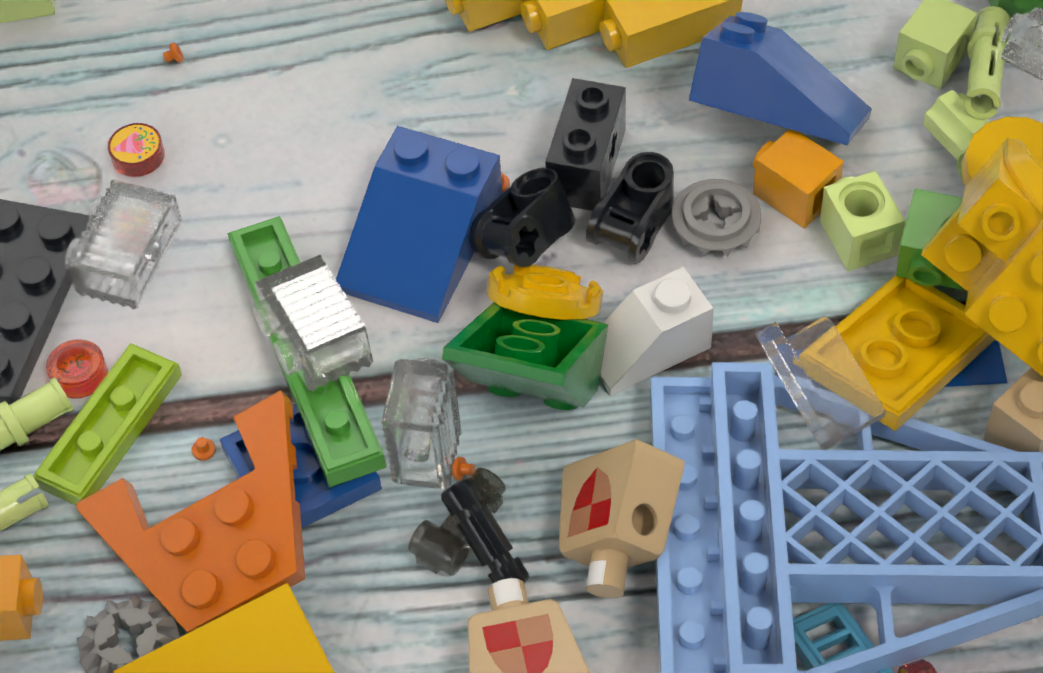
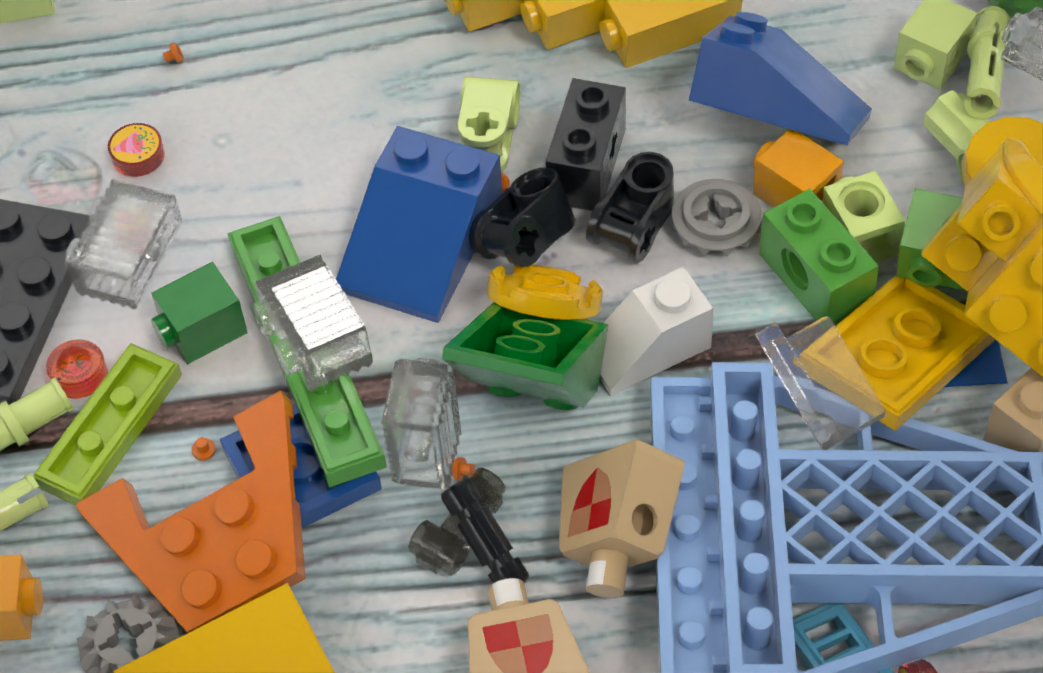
none -> green brick [151,261,248,365]
none -> yellowish green piece [457,76,520,172]
none -> bright green brick [759,189,879,332]

